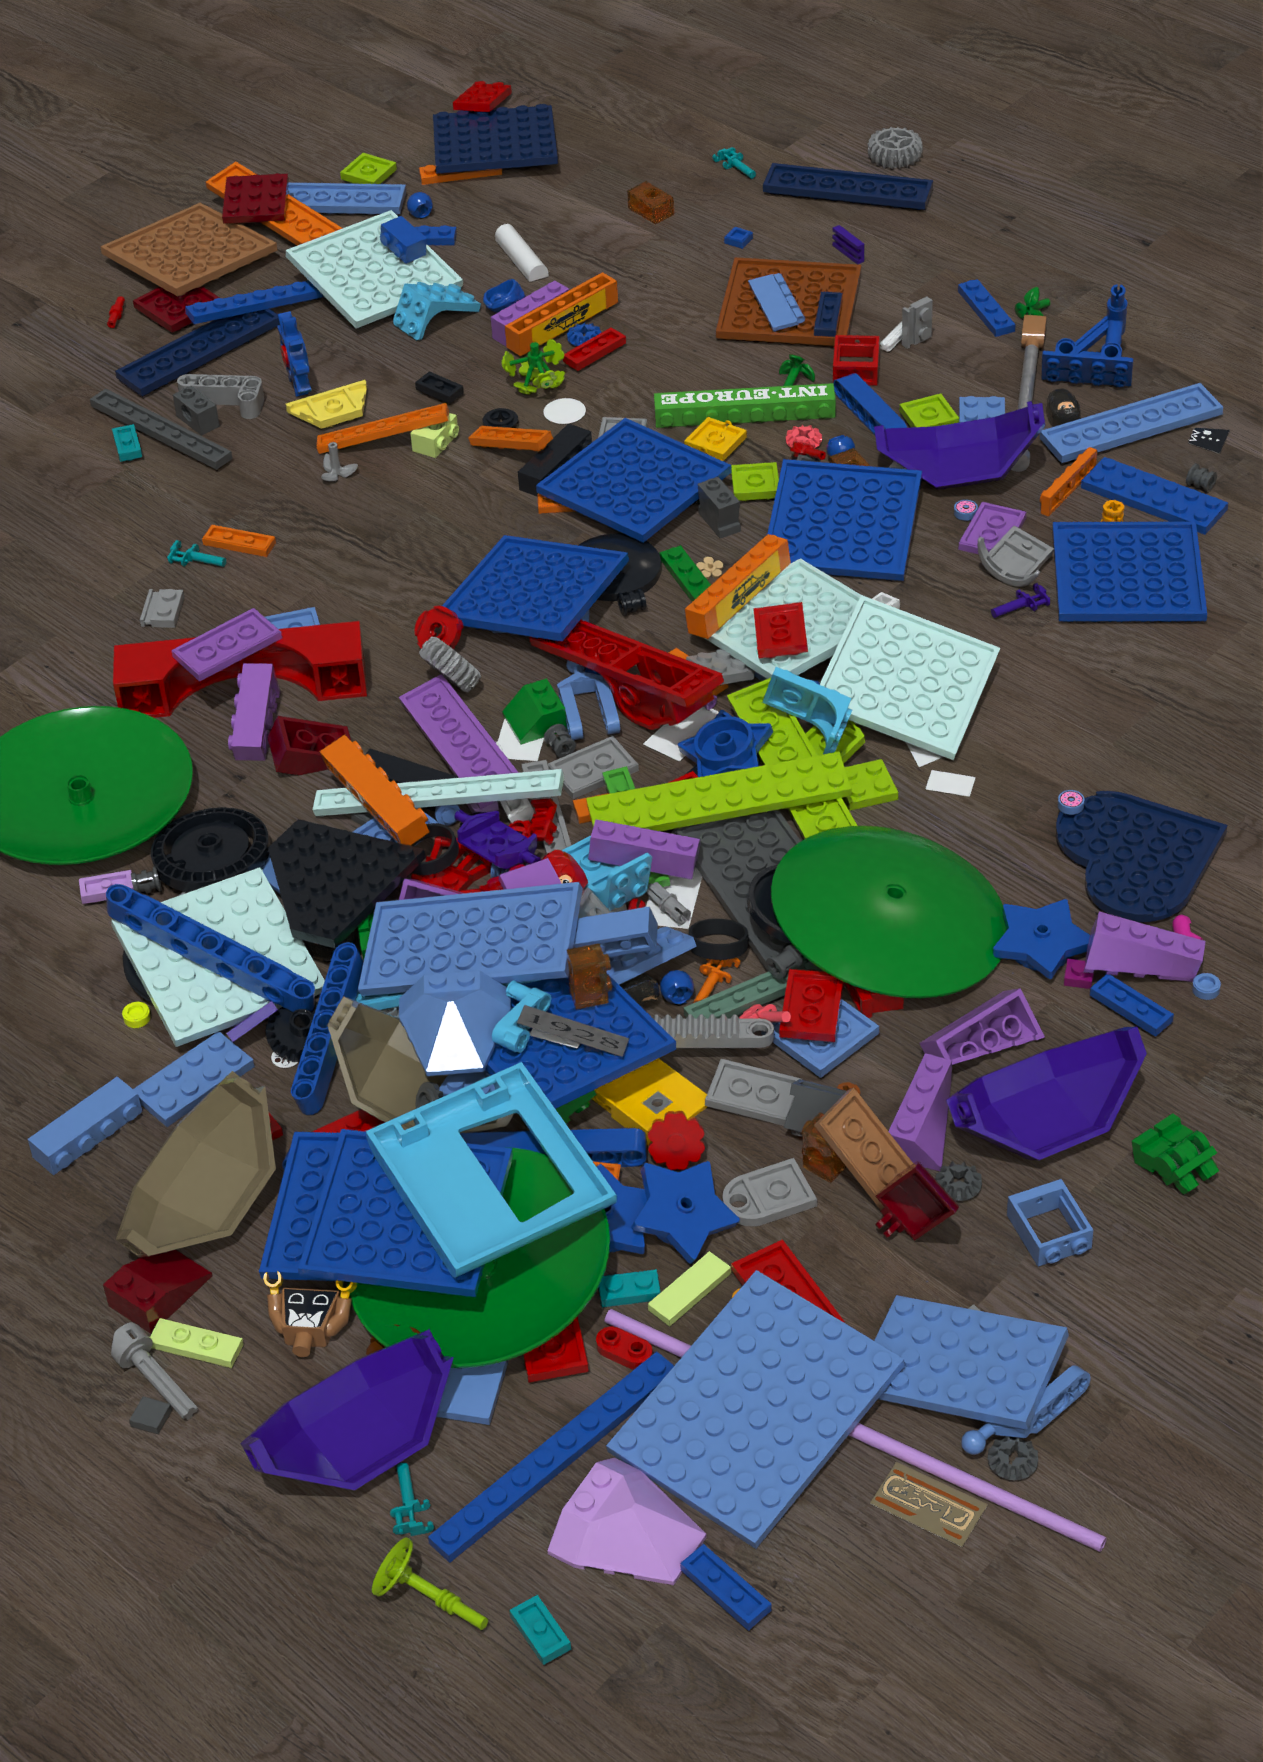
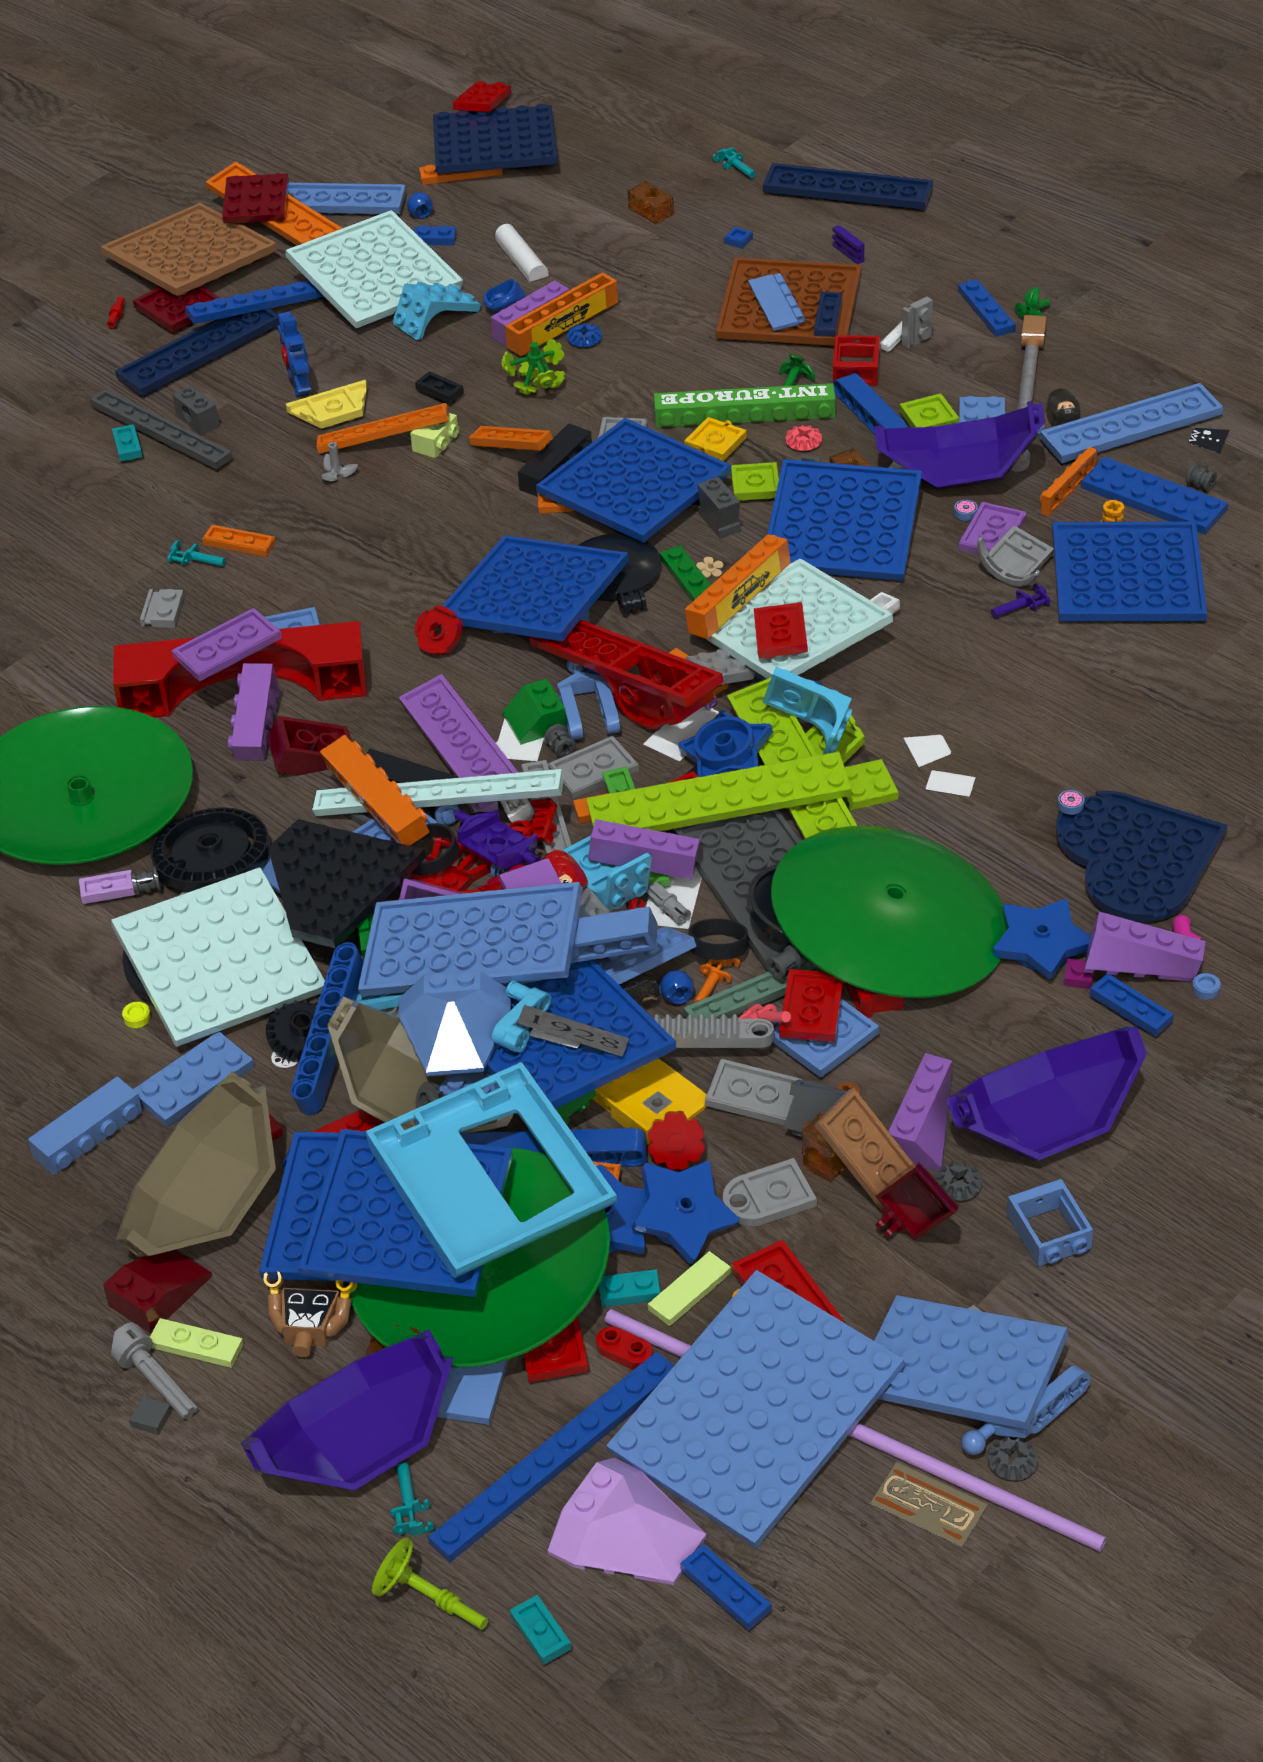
blue beam [106,884,315,1012] -> none
light grey beam [177,374,264,419] -> none
dark purple tile [226,1001,278,1042] -> none
lime plate [340,153,397,184] -> none
blue brick [380,216,427,264] -> none
light grey gear [419,636,481,692] -> none
black gear [482,408,519,428] -> none
white sticker [544,398,586,424] -> none
red plate [563,327,626,371] -> none
clear orange brick [567,944,612,1009] -> none
red plate [790,442,826,460] -> none
light aqua plate [820,595,1000,760] -> none
blue piece [826,435,855,462] -> none
light grey gear [868,127,923,169] -> none
medium lavender wedge [920,988,1045,1064] -> none
blue plate [1041,284,1133,387] -> none
green hips [1132,1113,1219,1195] -> none

